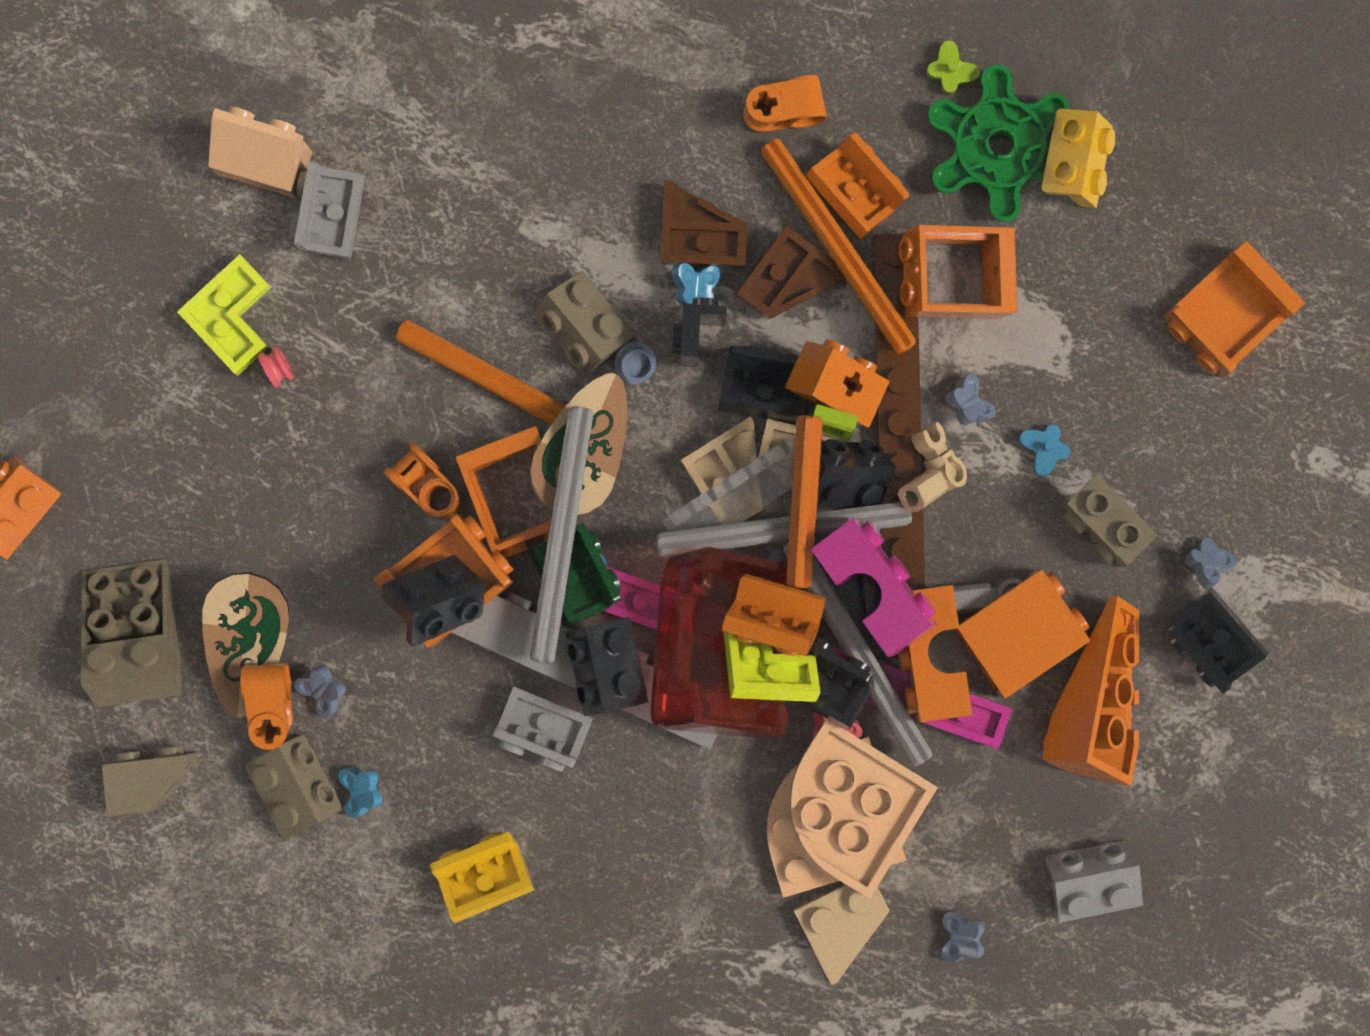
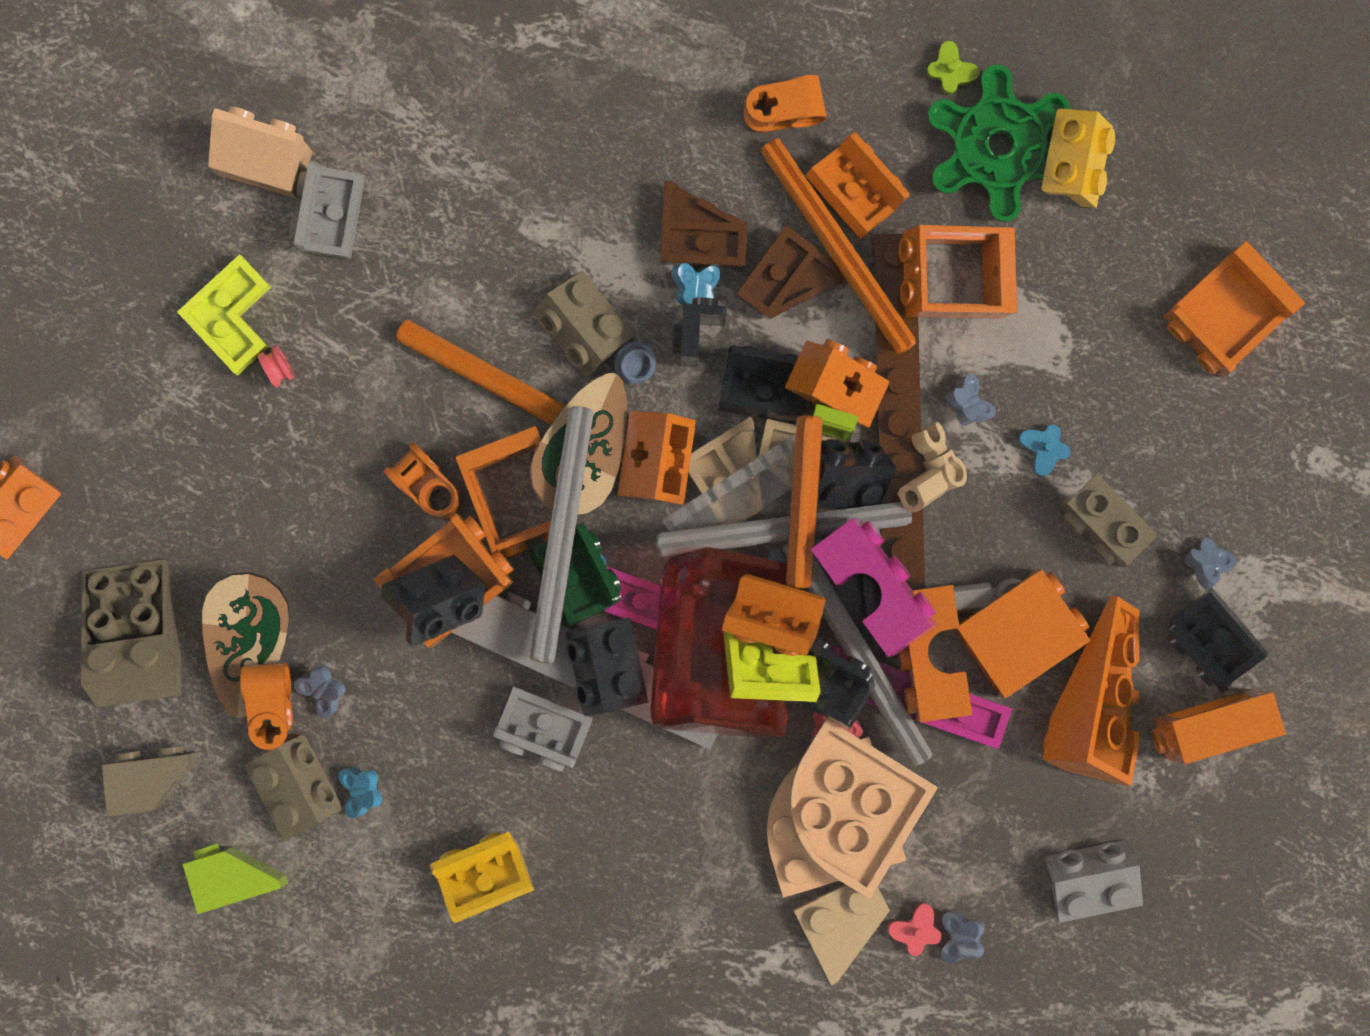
none -> lime slope [182,843,288,914]
none -> orange brick [617,411,696,505]
none -> coral piece [888,902,942,956]
none -> orange window [1151,689,1286,764]

